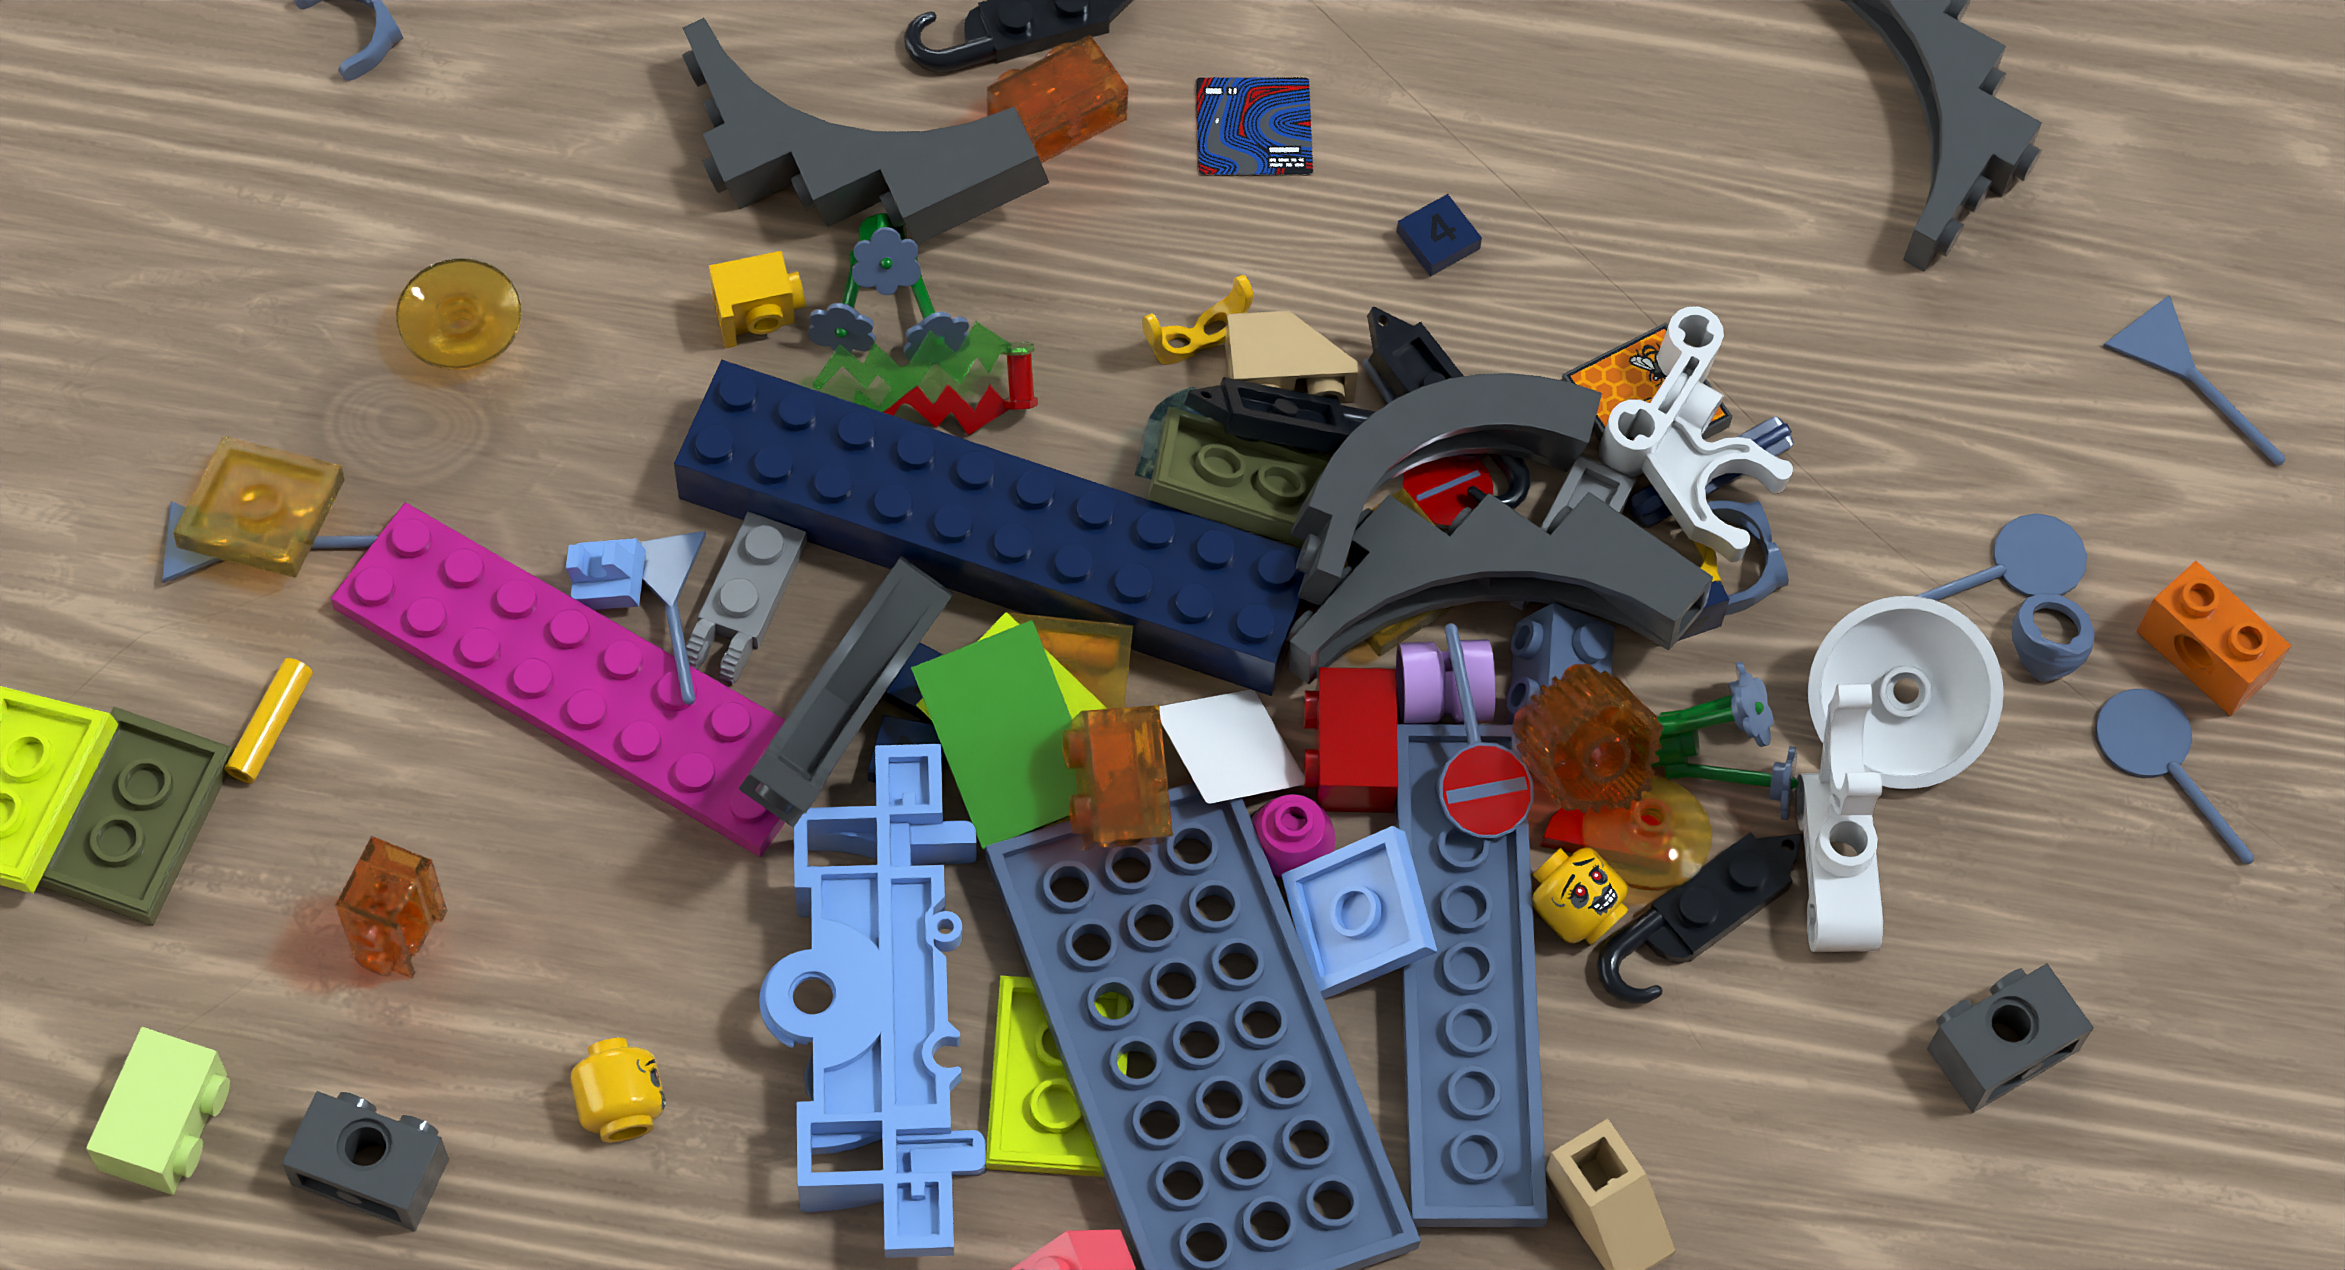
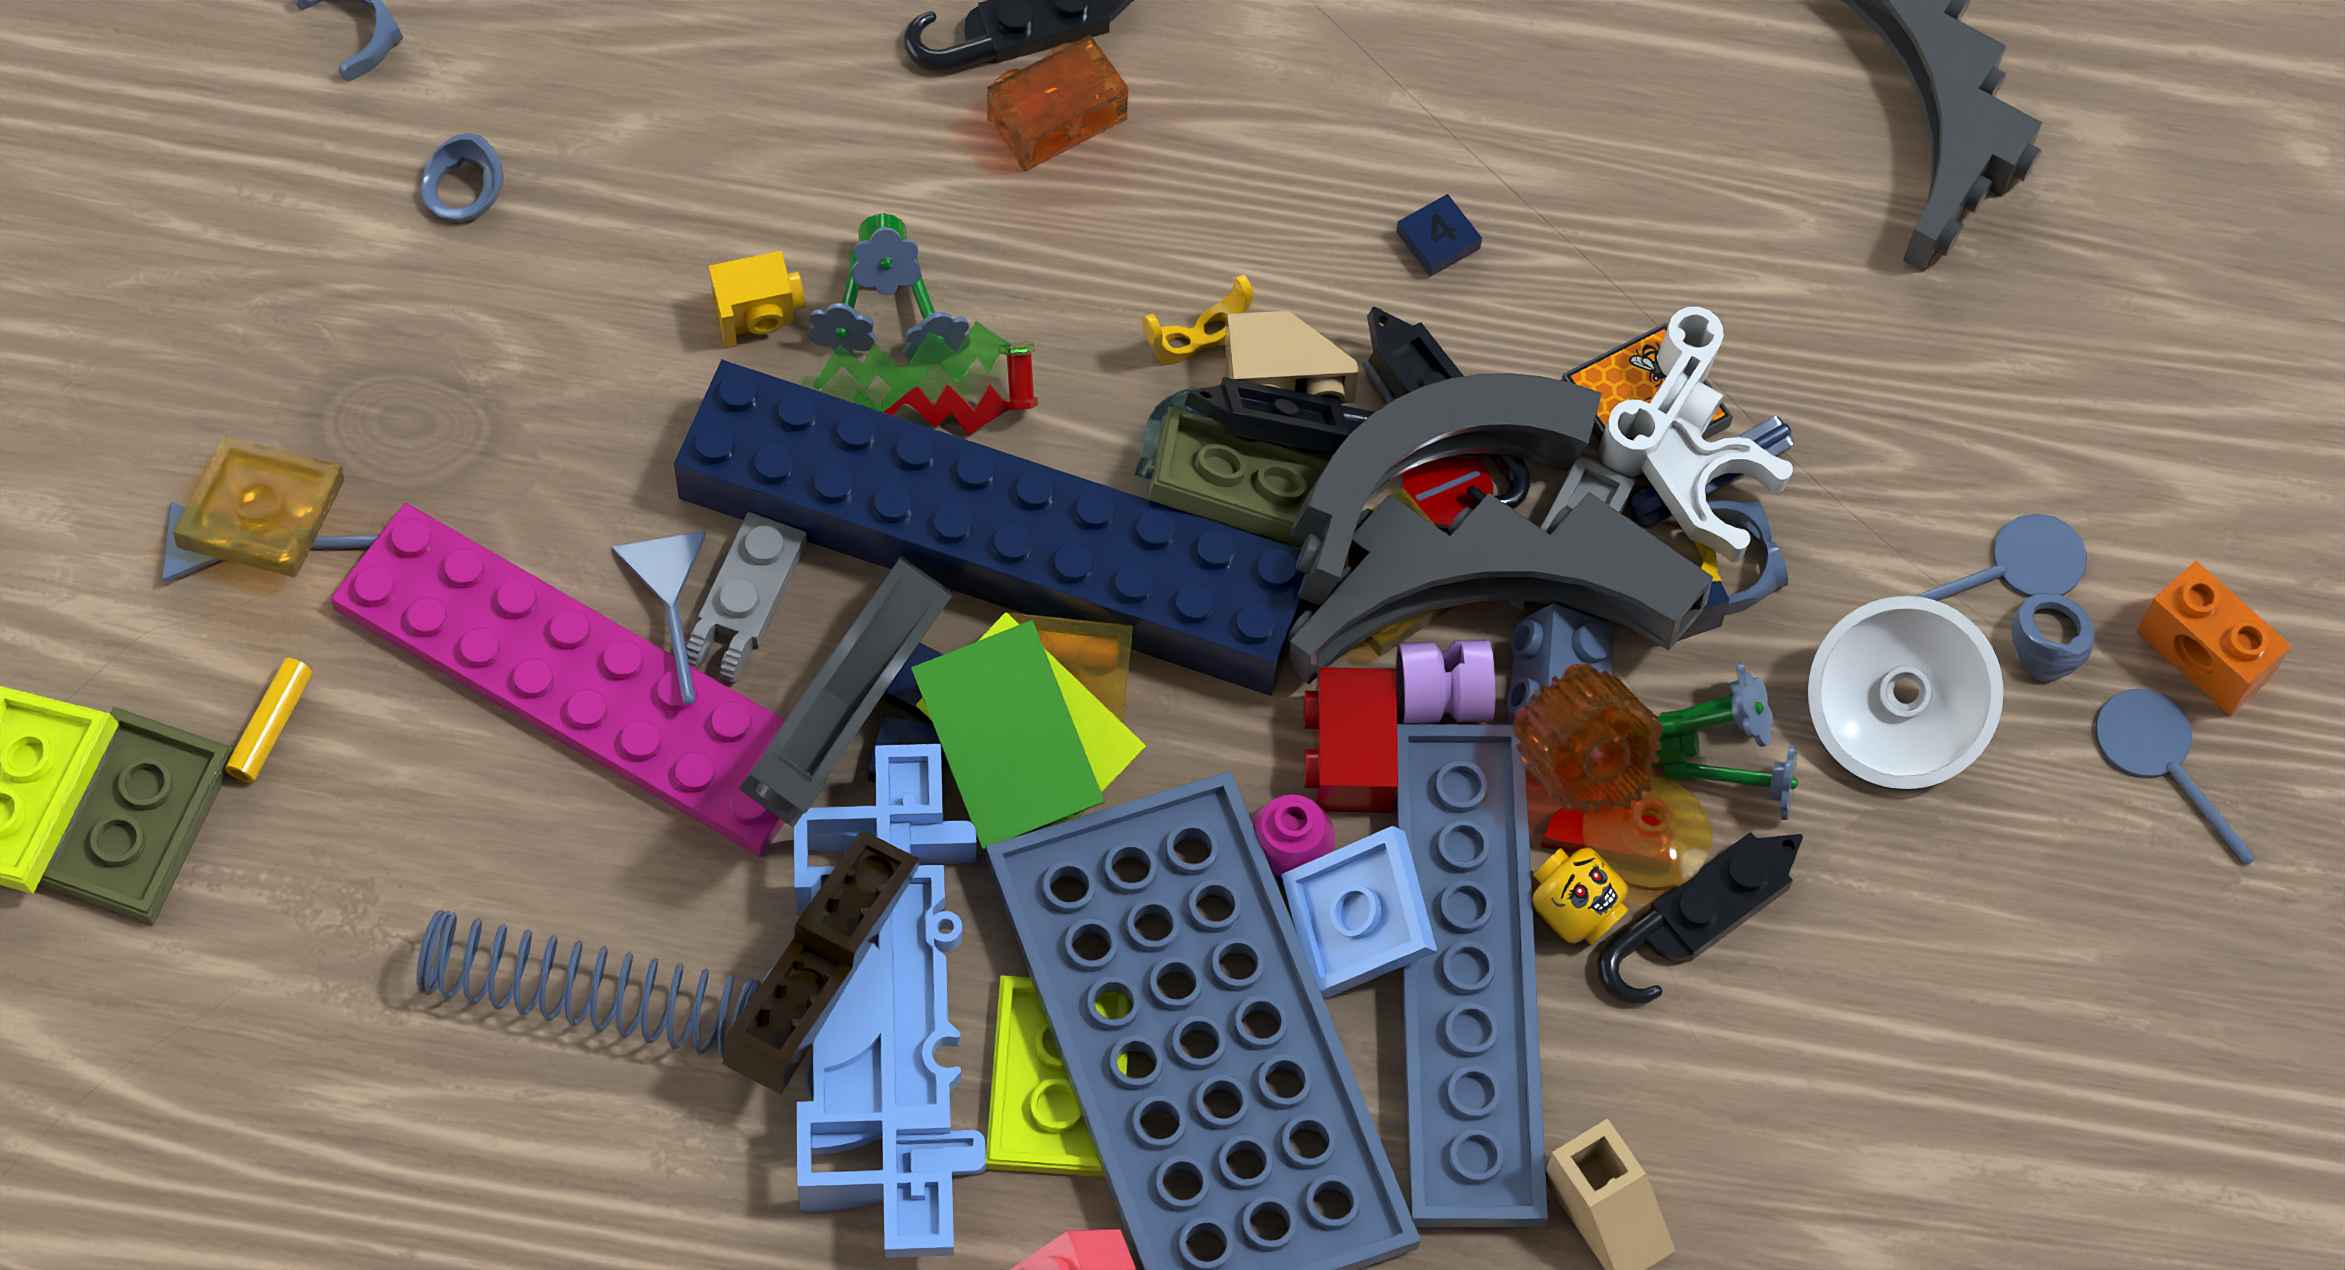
yellowish green brick [86,1027,230,1196] -> none
dark grey brick [282,1091,449,1232] -> none
clear orange hinge [335,836,448,979] -> none
clear yellow dish [396,258,522,370] -> none
light blue tile [566,538,646,610] -> none
yellow head [570,1038,666,1143] -> none
dark grey arch [682,18,1050,245] -> none
clear orange hinge [1062,705,1173,851] -> none
white sticker [1154,690,1304,804] -> none
sticker [1196,77,1313,175] -> none
piece [1438,624,1534,839] -> none
white piece [1795,684,1883,952] -> none
dark grey brick [1927,963,2094,1113] -> none
sand blue piece [2103,295,2285,465] -> none
none -> sand blue piece [416,910,761,1059]
none -> sand blue piece [420,133,504,223]
none -> dark brown slope [722,830,920,1095]

